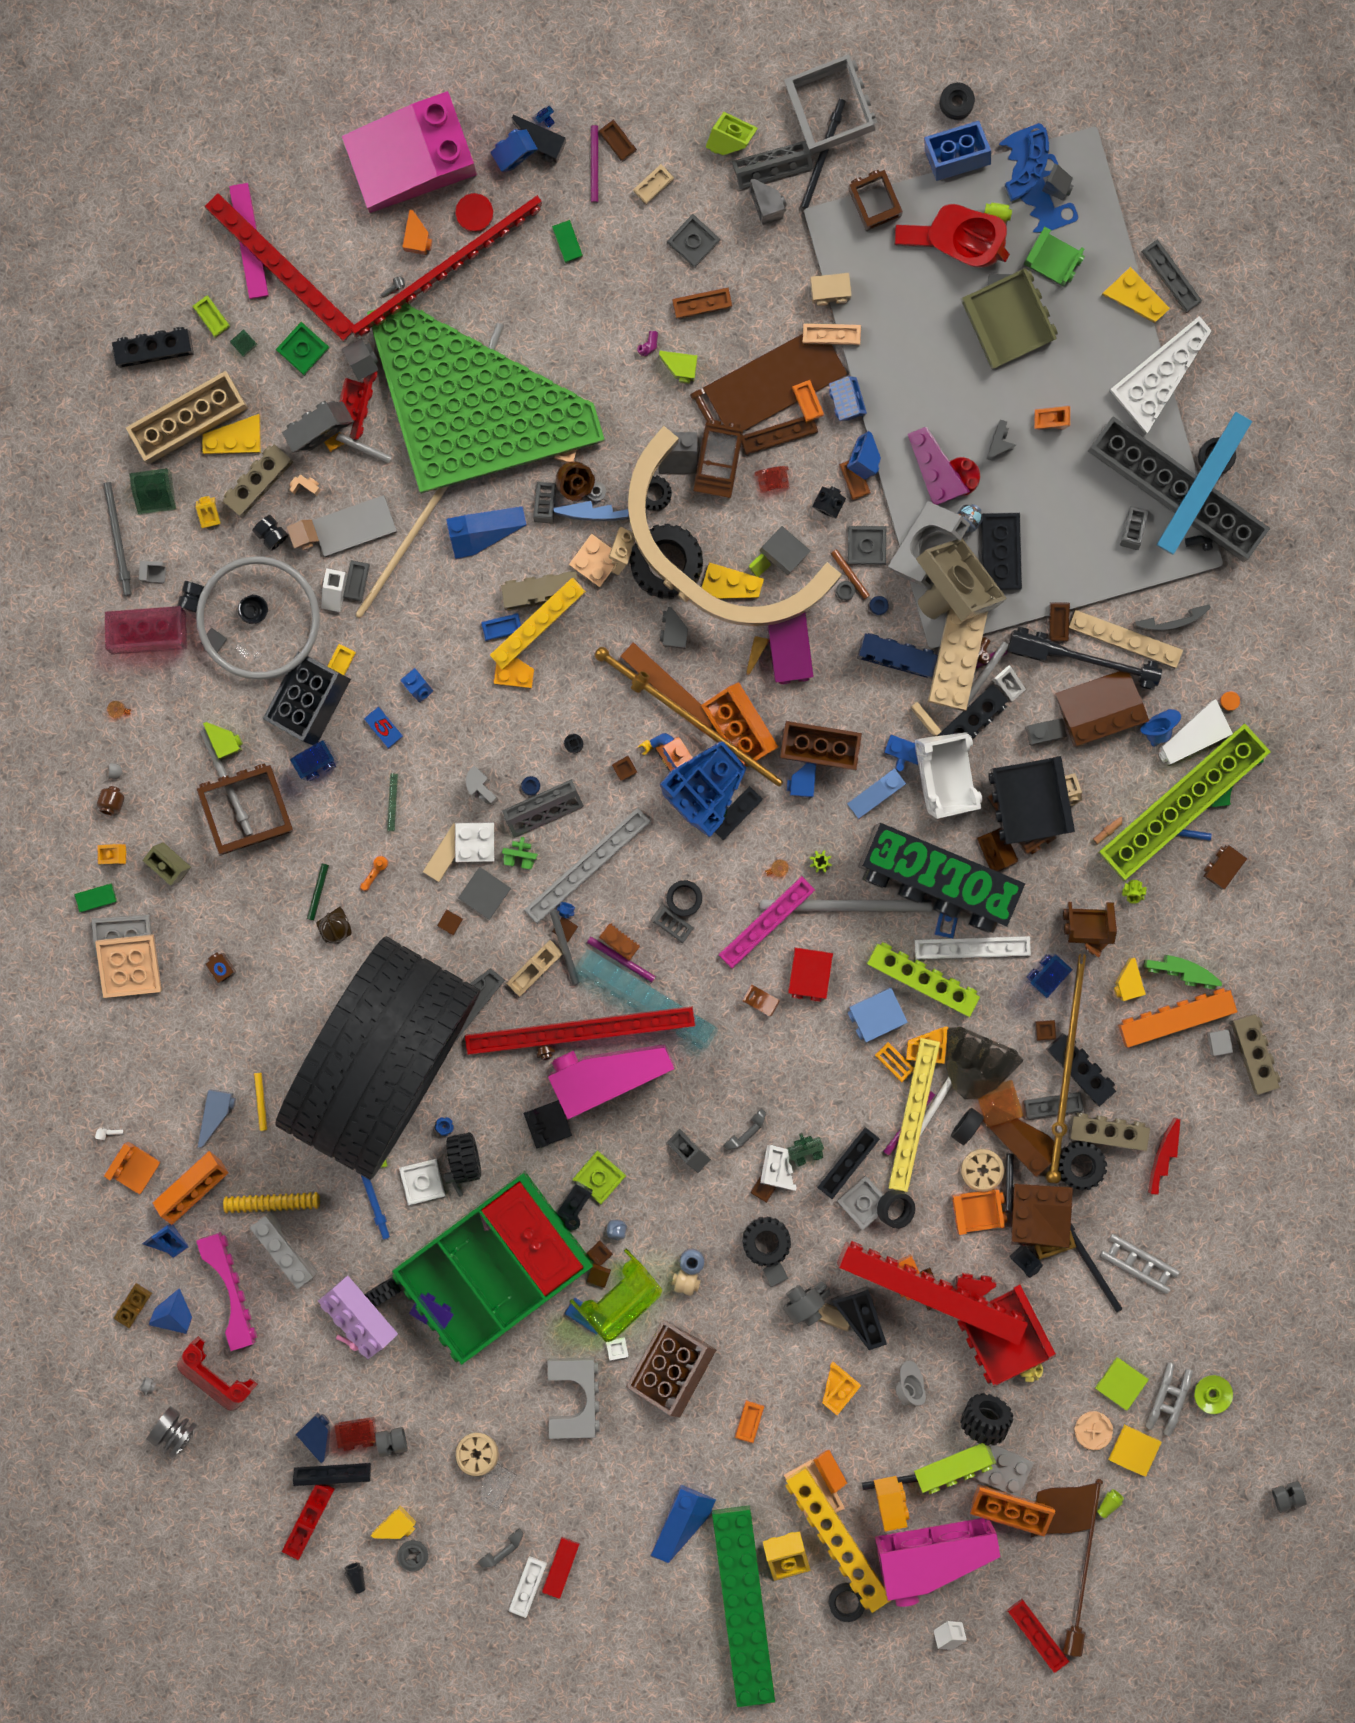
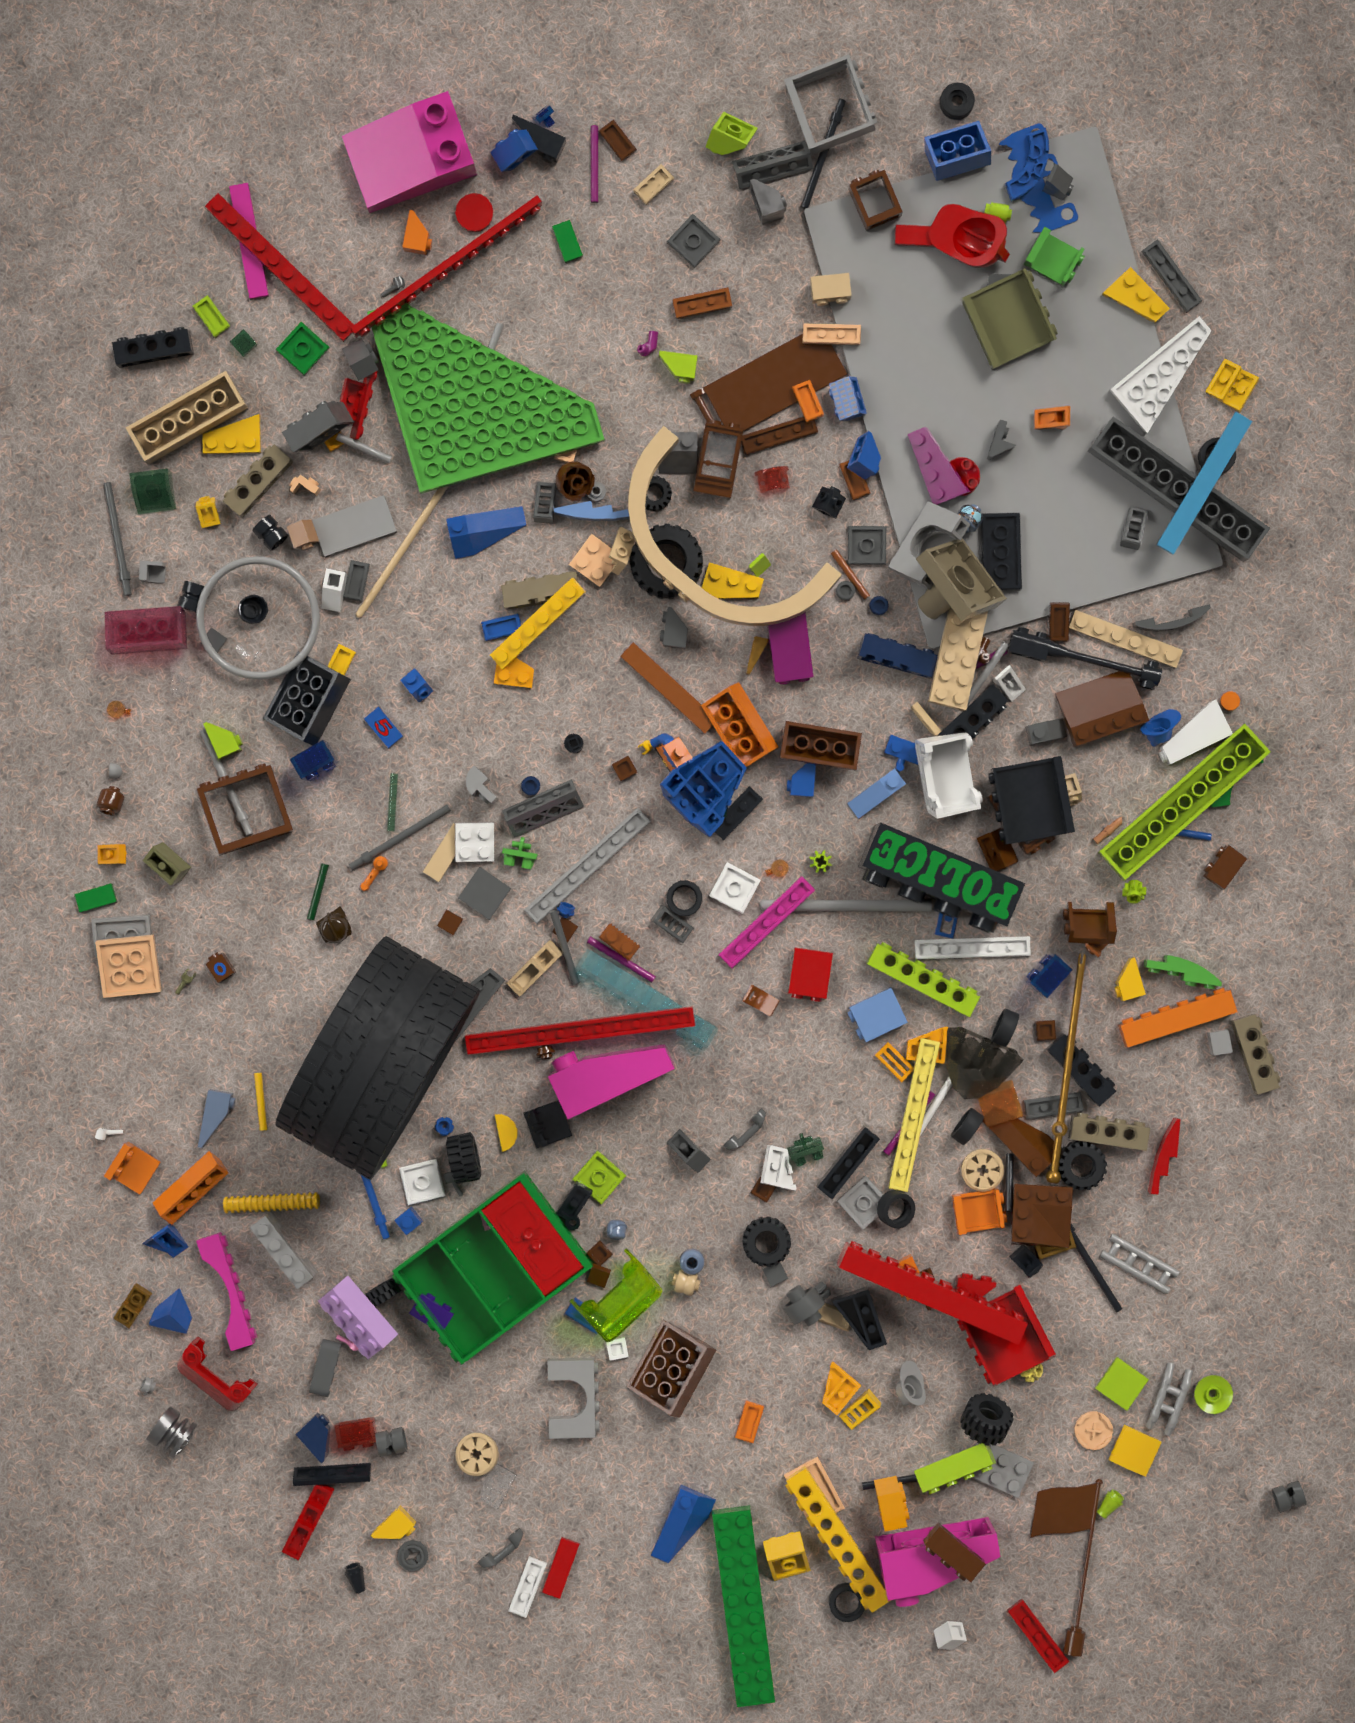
pearl gold bar [594,647,783,787] -> none
dark grey tile [759,526,811,575] -> none
orange tile [813,1450,847,1494] -> none
orange slope [970,1485,1055,1537] -> none
black arm [1185,535,1213,551] -> none
none -> olive hand [175,968,196,994]
none -> dark grey beam [309,1339,342,1397]
none -> dark grey bar [349,805,451,871]
none -> blue brick [394,1206,423,1235]
none -> yellow tile [494,1114,518,1152]
none -> white tile [709,862,761,914]
none -> yellow slope [839,1389,881,1430]
none -> reddish brown brick [923,1522,986,1582]
none -> black tyre [991,1008,1019,1047]
none -> yellow slope [1205,359,1259,412]

